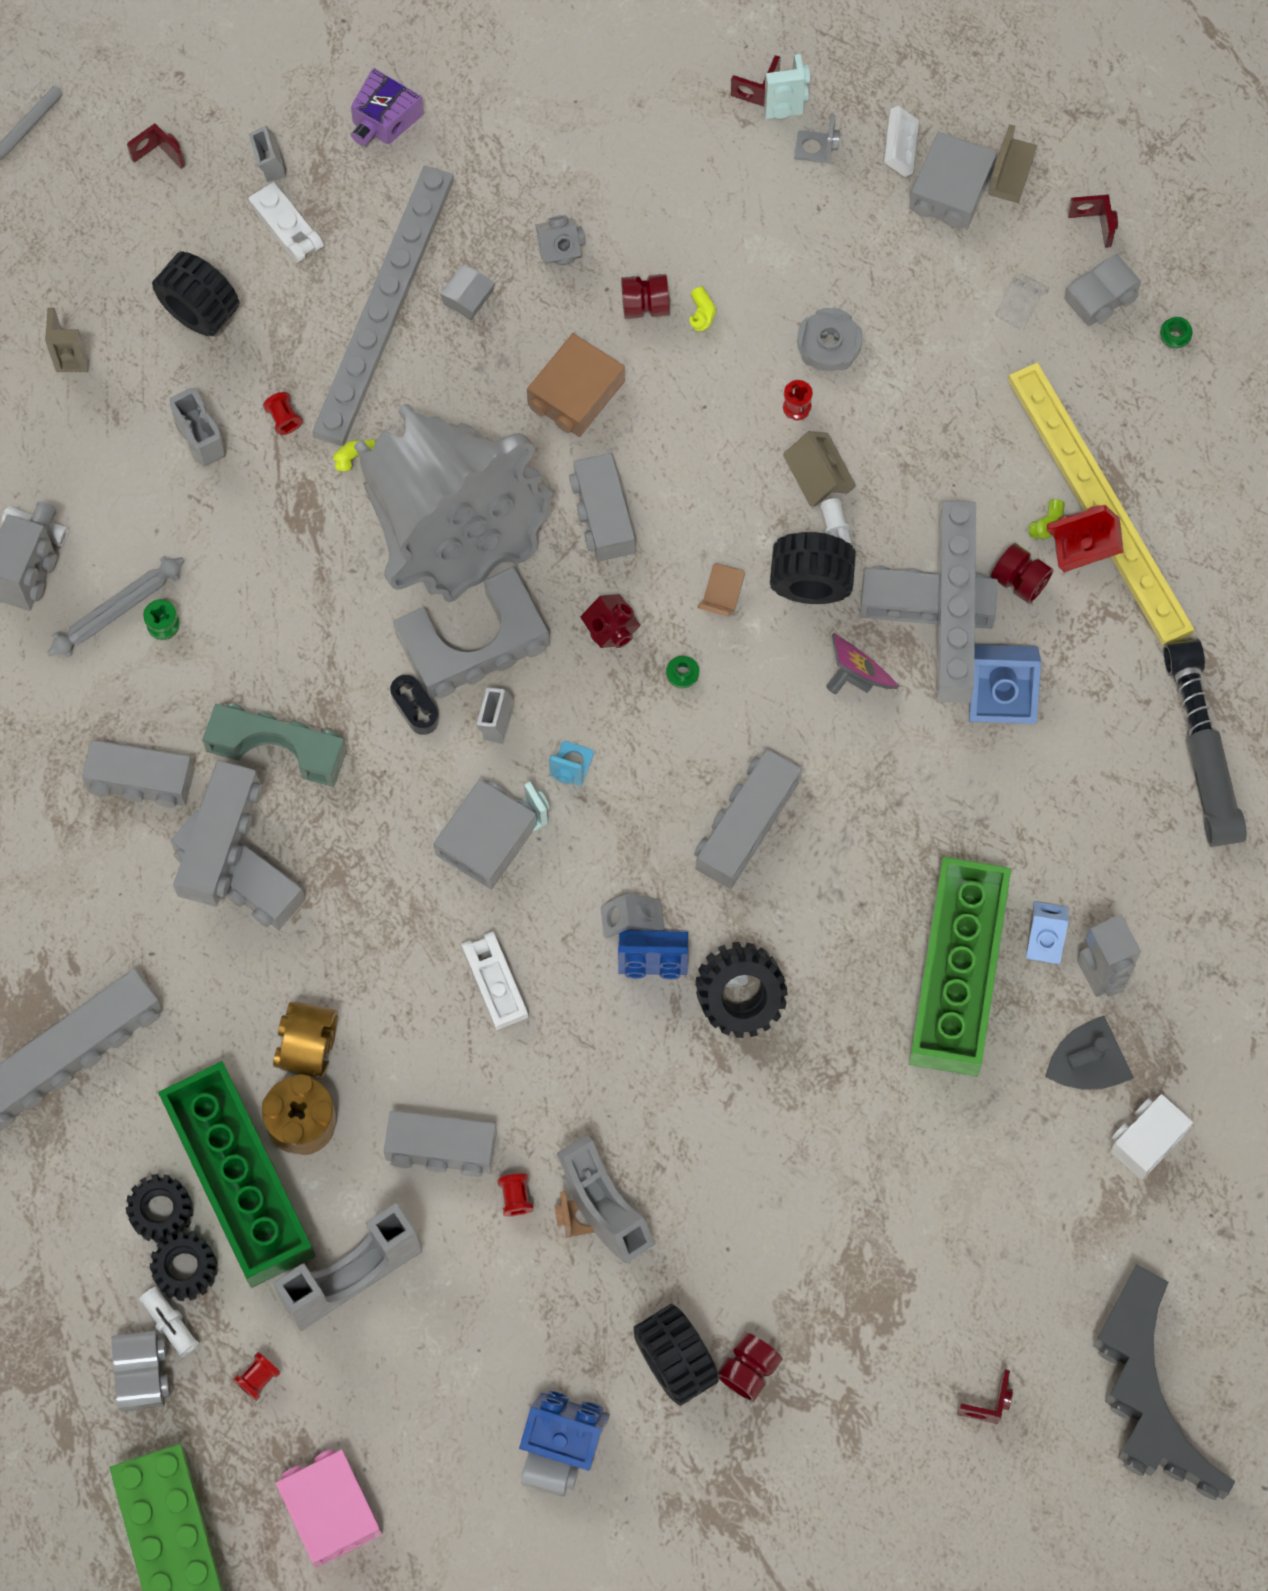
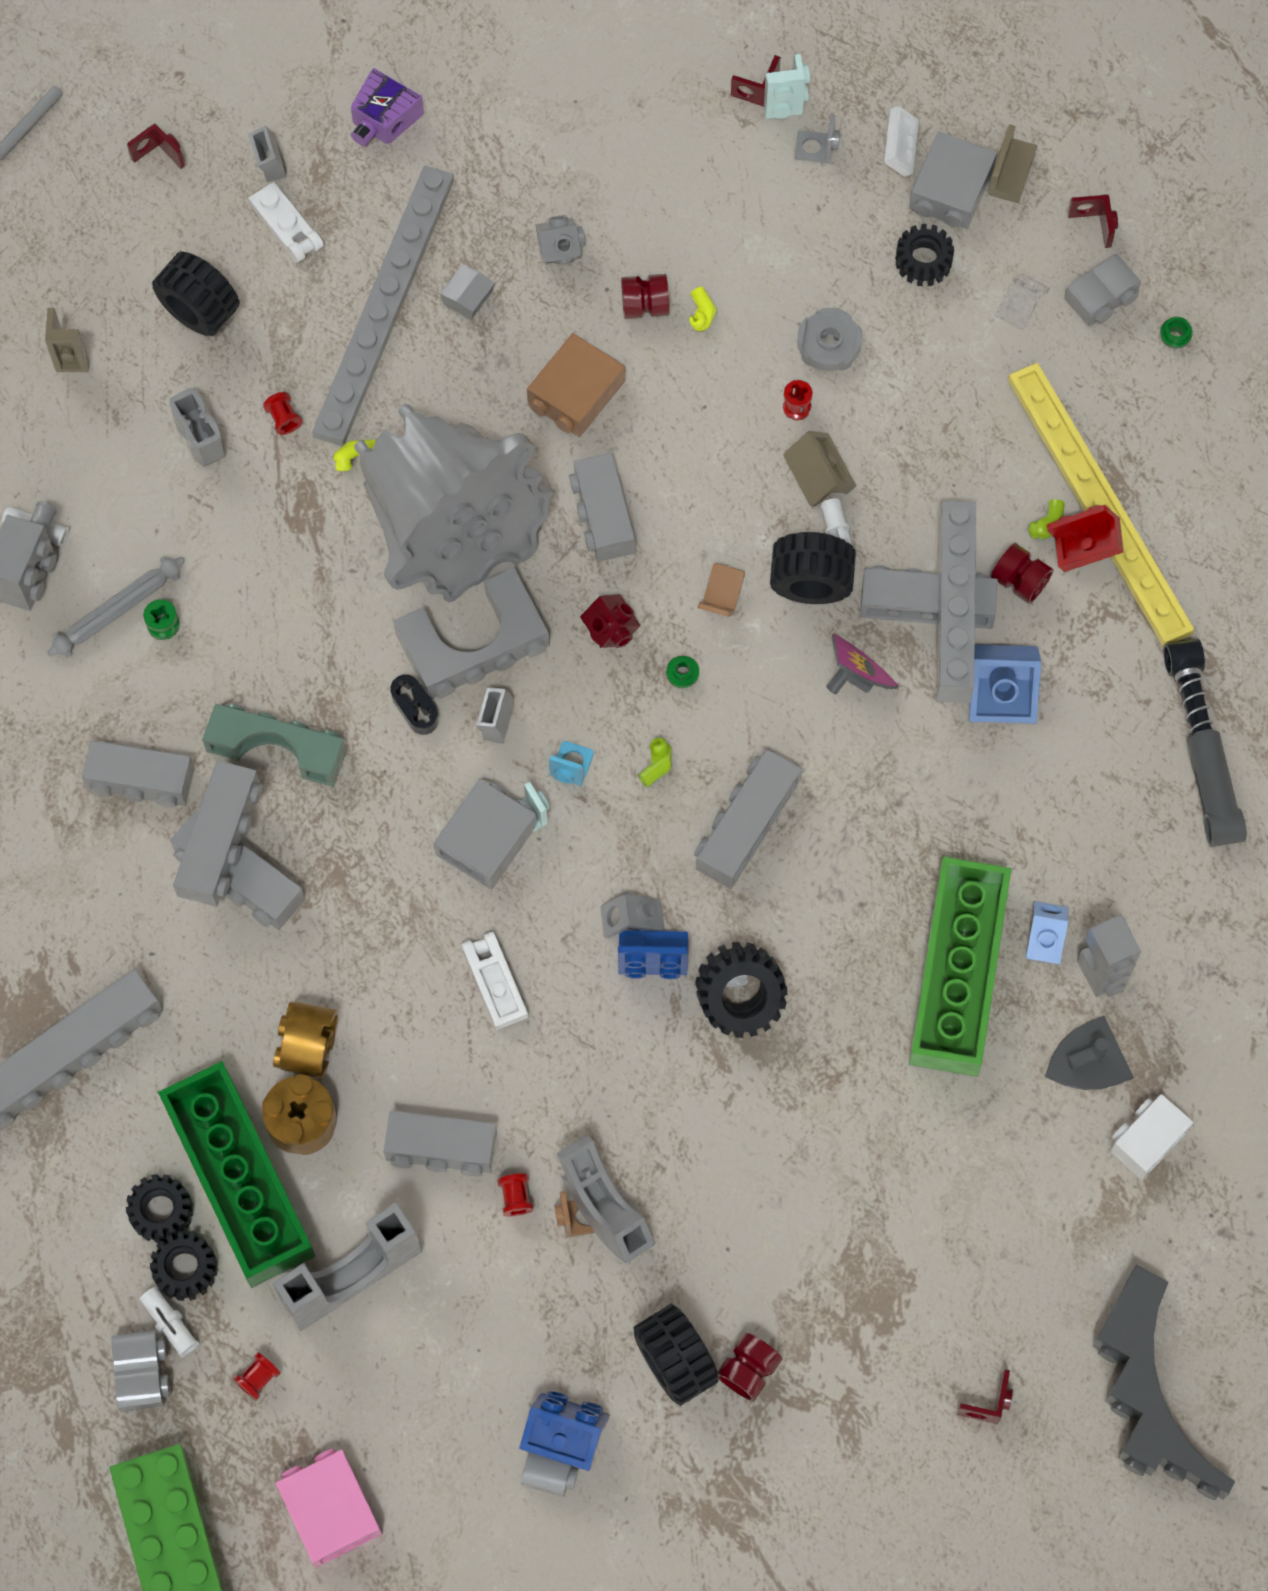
none -> lime arm [637,738,672,788]
none -> black tyre [895,224,954,286]

